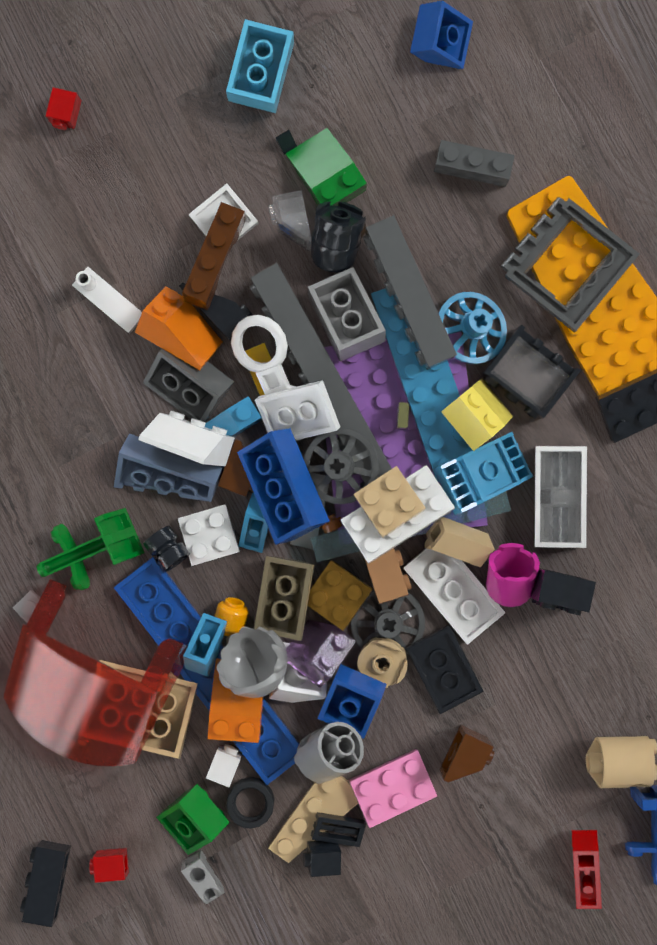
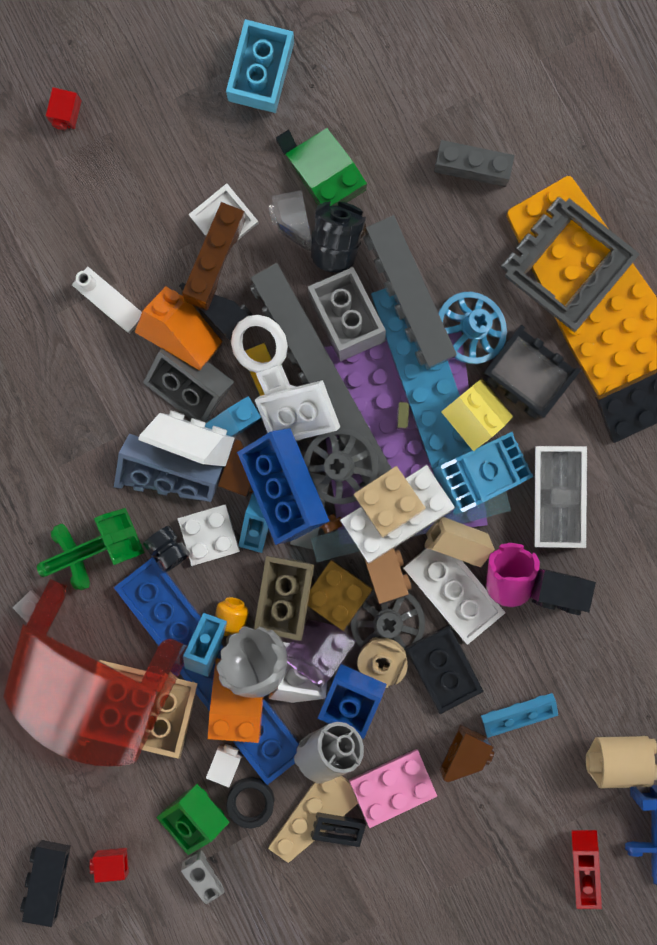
black brick [303,841,341,877] -> none
blue slope [410,0,473,69] -> none
none -> dark azure plate [481,693,558,738]

